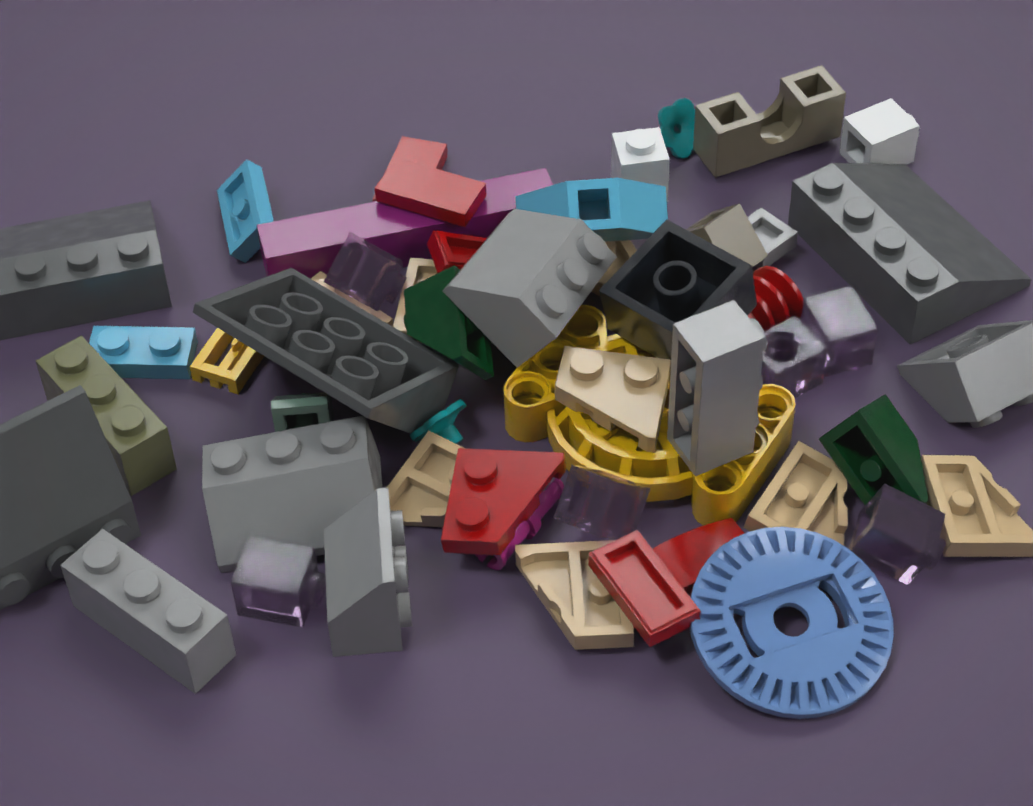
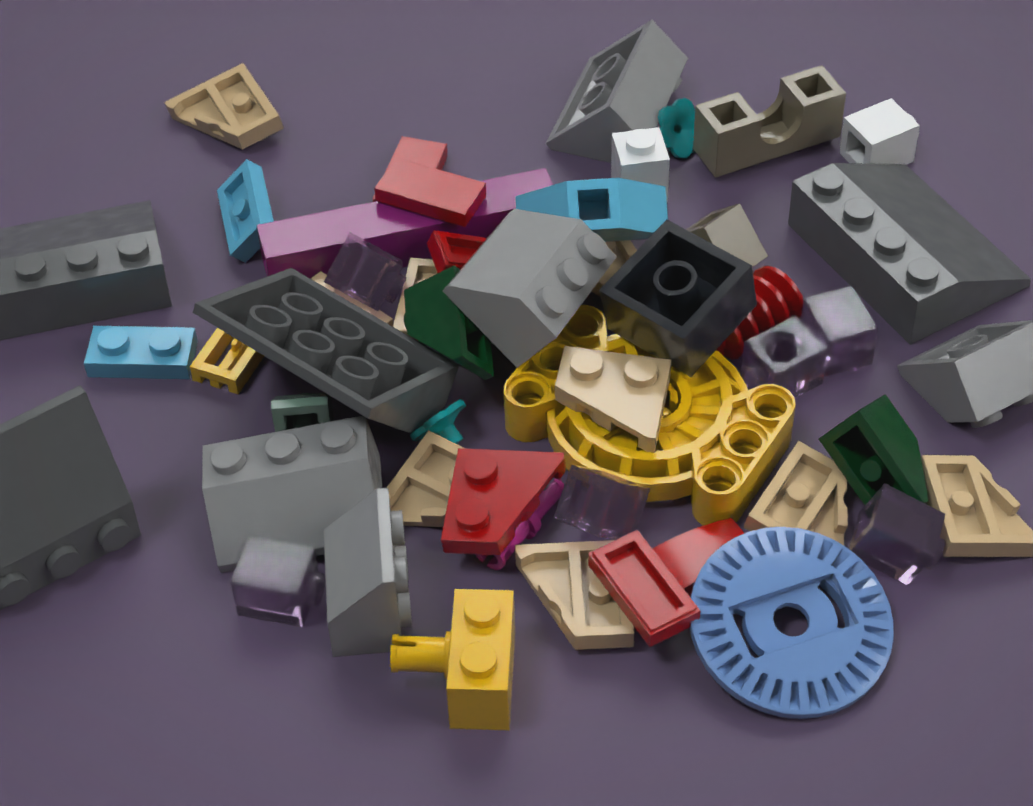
olive arch [35,335,177,496] -> none
light grey brick [60,528,236,694] -> none
light grey brick [667,300,767,476] -> none
light grey plate [747,207,798,268] -> none
none -> tan wing [164,63,284,149]
none -> yellow brick [390,589,515,730]
none -> light grey slope [545,20,688,163]

